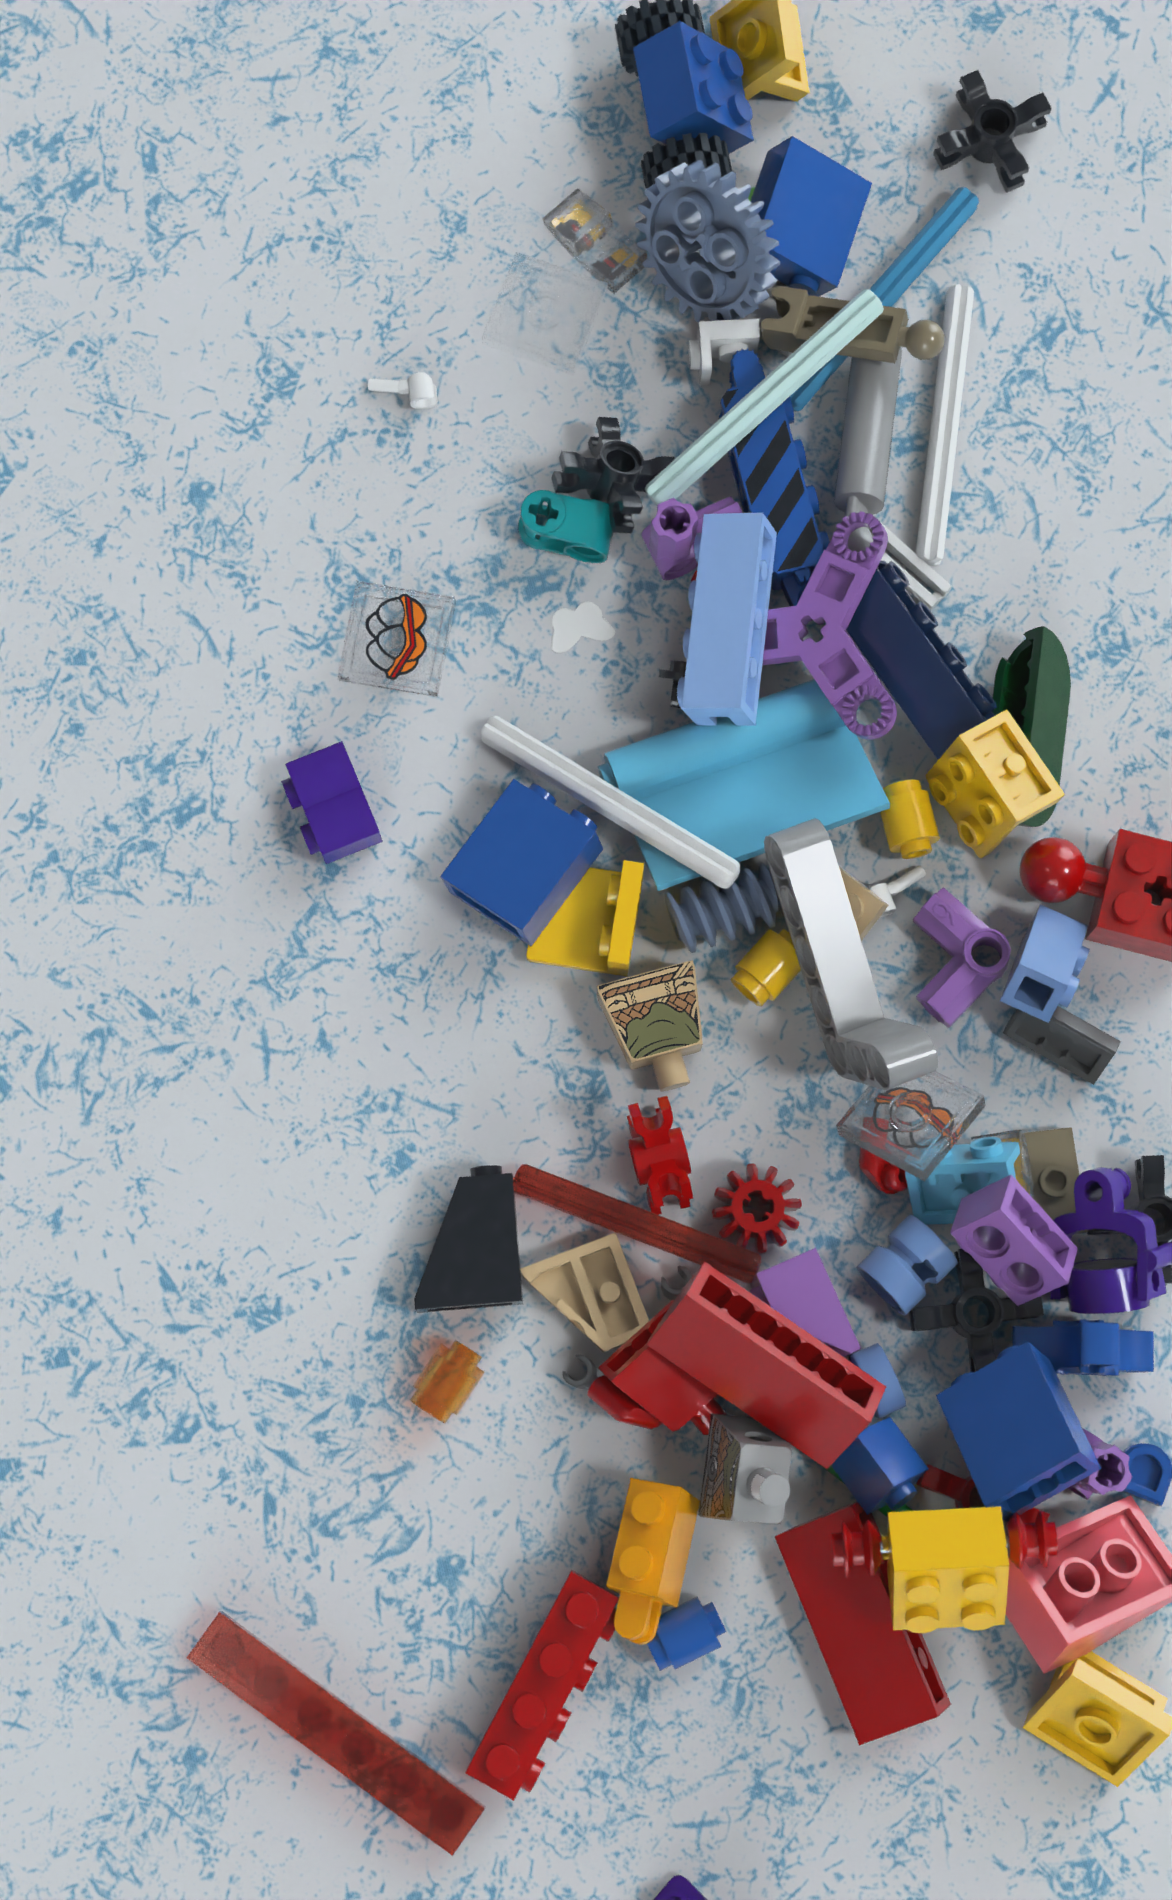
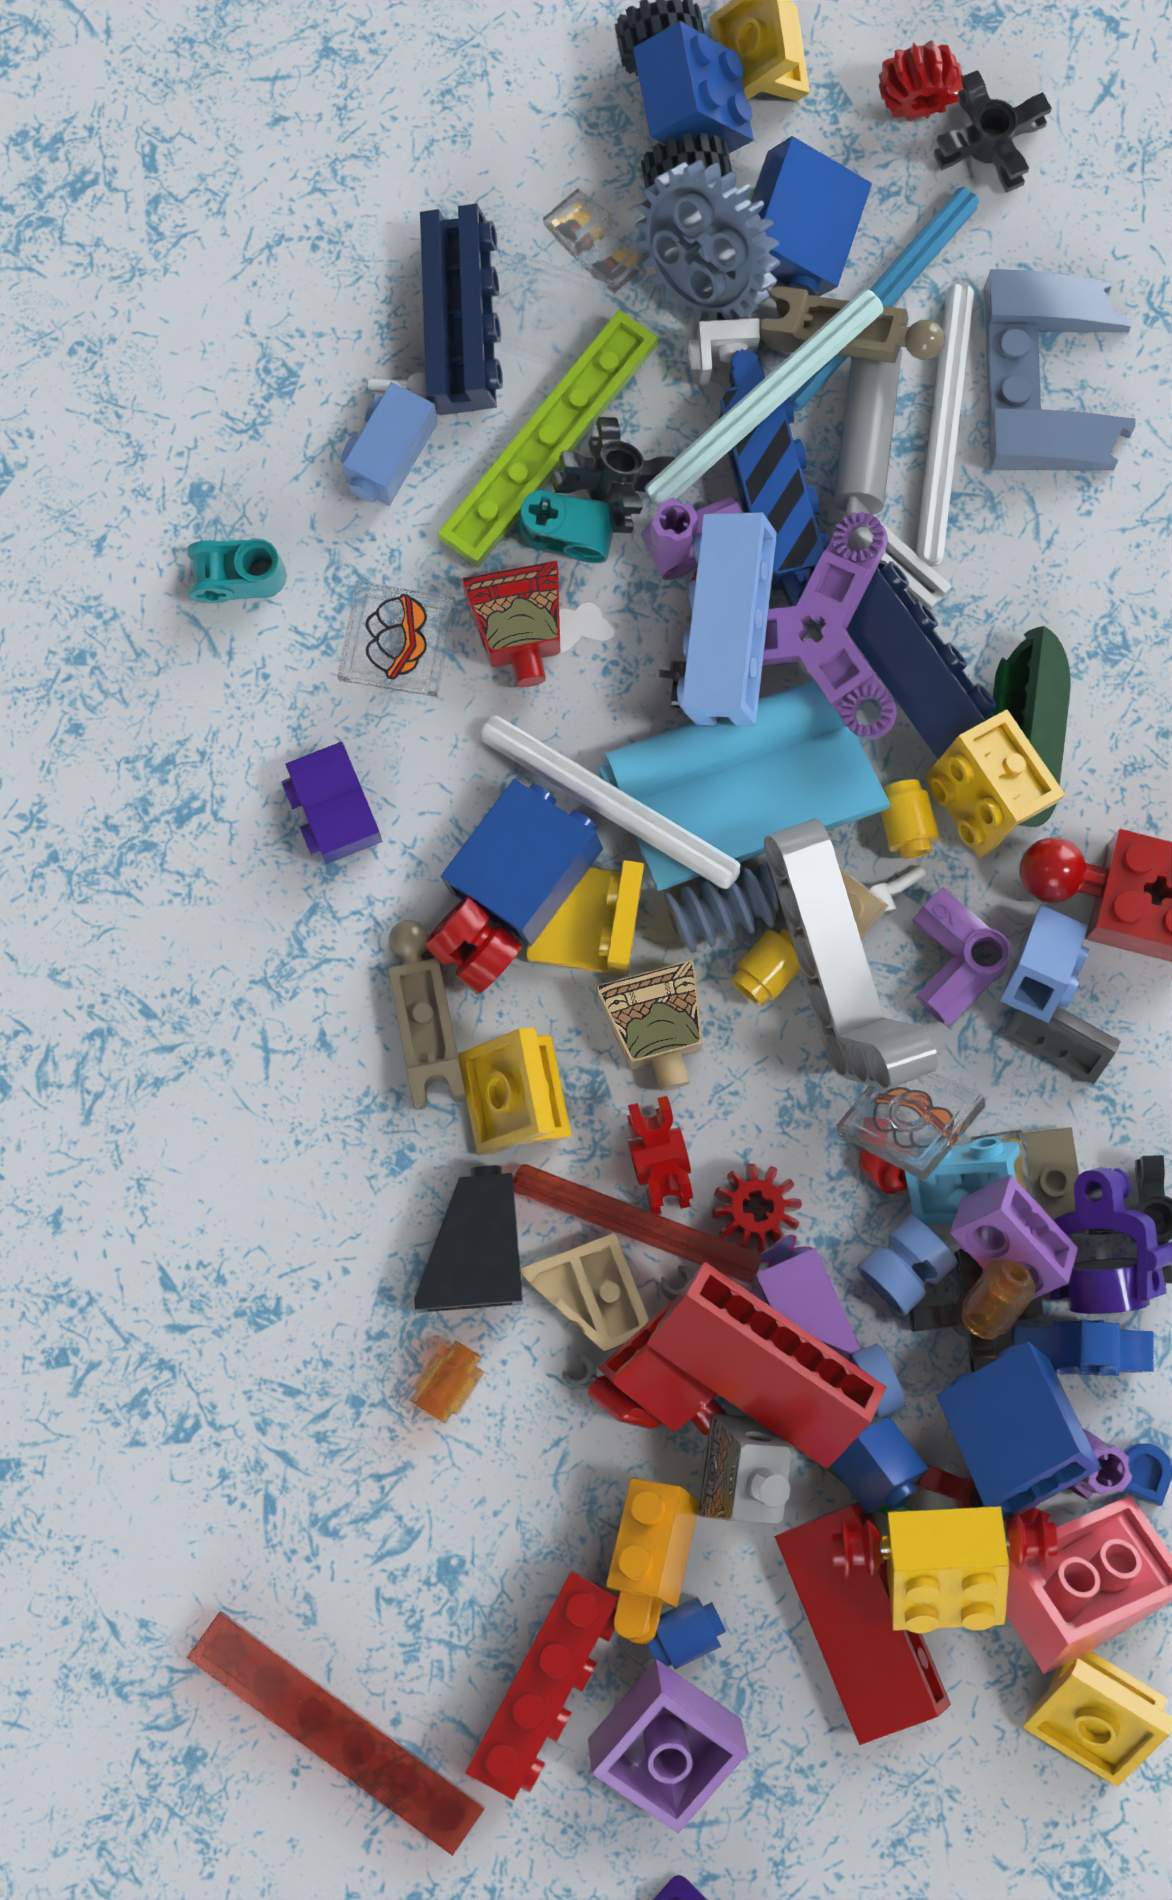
none -> teal piece [188,538,287,603]
none -> medium blue brick [341,382,438,505]
none -> dark tan plate [388,920,466,1110]
none -> dark blue brick [420,203,503,415]
none -> red wheel [423,896,522,995]
none -> lime plate [438,309,658,568]
none -> yellow bracket [458,1027,572,1155]
none -> torso [462,560,560,687]
none -> medium lavender slope [588,1659,748,1833]
none -> medium blue sticker [758,1234,813,1268]
none -> red gear [878,40,963,121]
none -> clear orange brick [962,1259,1036,1339]
none -> sand blue wedge [985,269,1135,470]

